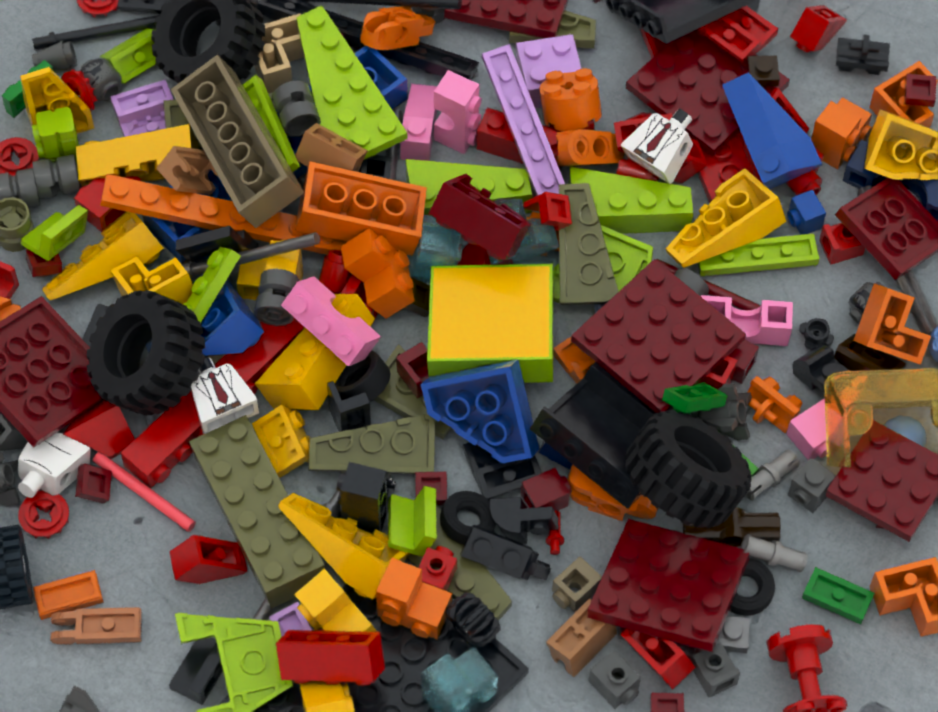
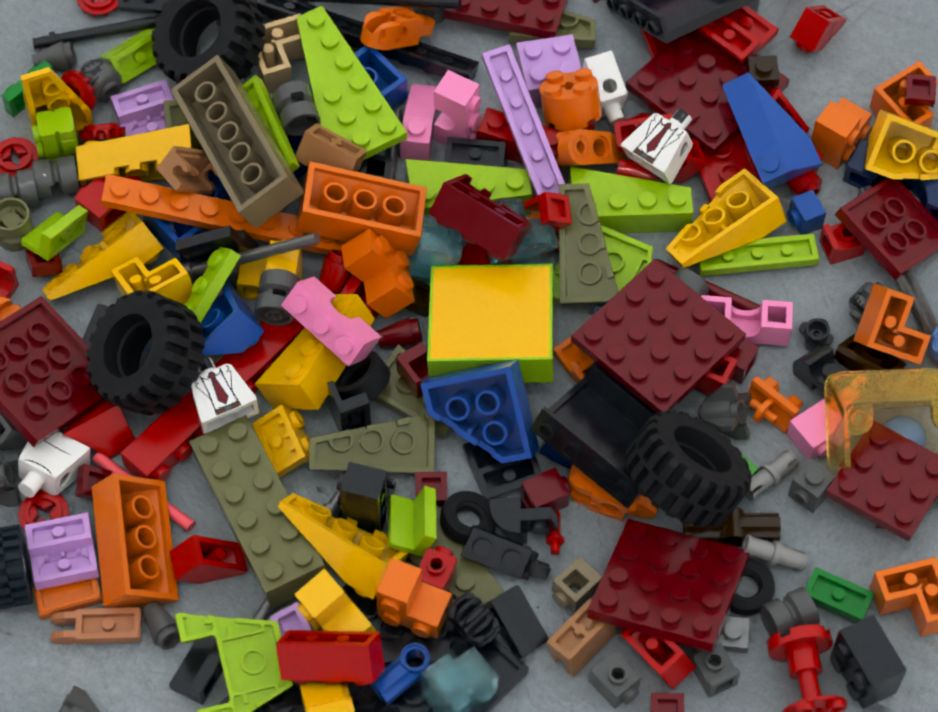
green plate [662,382,728,414] -> none
black hips [836,34,890,75] -> none
none -> lavender slope [25,512,100,590]
none -> red gear [78,123,126,141]
none -> orange slope [92,473,179,608]
none -> dark grey cone [142,601,180,650]
none -> blue piece [369,643,431,706]
none -> dark red cone [376,317,423,348]
none -> black panel [444,137,506,167]
none -> black panel [484,585,549,659]
none -> white torso [582,50,627,126]
none -> dark grey wheel [759,587,820,637]
none -> black brick [830,614,907,709]

